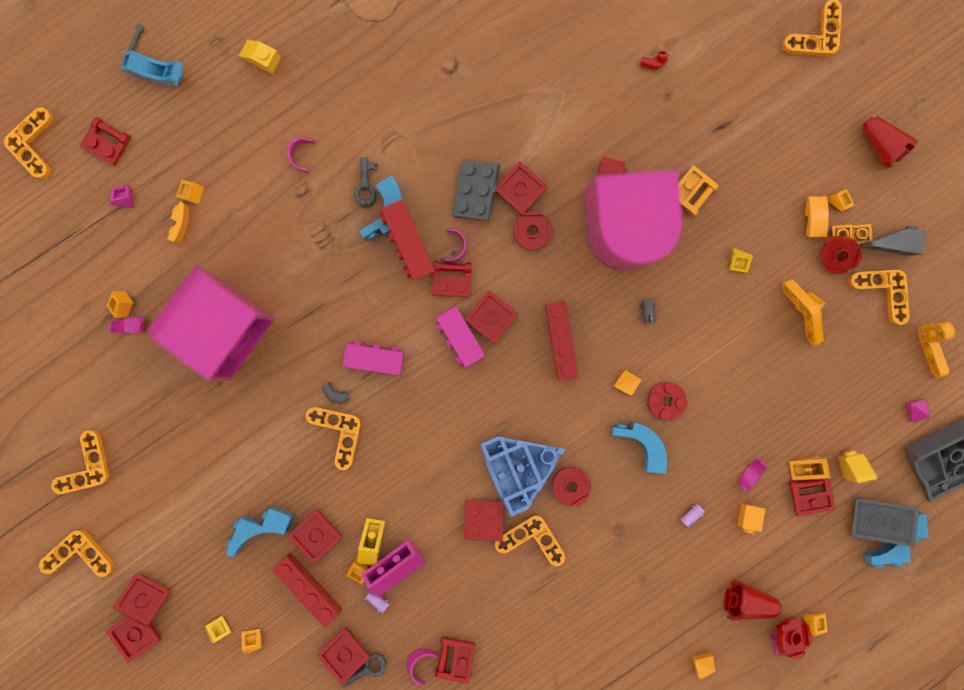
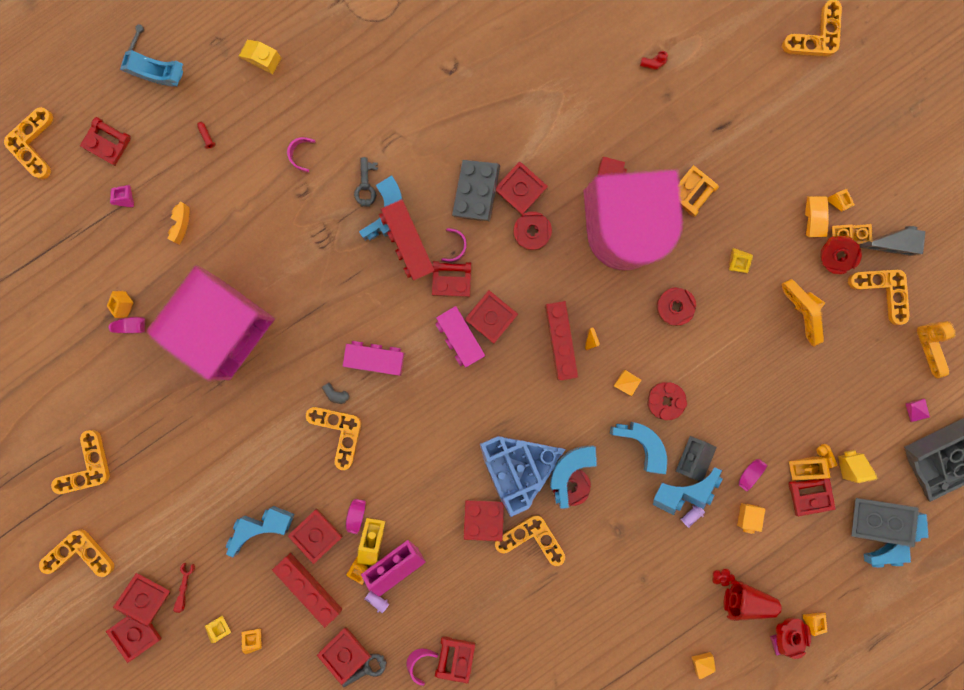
light orange slope [176,180,204,204] -> none
dark grey pin [640,299,656,324] -> none
red cone [863,116,919,169] -> none
none -> red piece [173,563,195,613]
none -> red piece [197,122,216,149]
none -> dark pink helmet [346,499,366,534]
none -> dark azure arch [550,445,597,509]
none -> light orange slope [585,328,600,350]
none -> dark azure arch [653,467,723,515]
none -> red plate [657,287,696,326]
none -> dark grey panel [676,436,716,482]
none -> red plant [712,569,735,586]
none -> light orange arm [816,444,838,468]

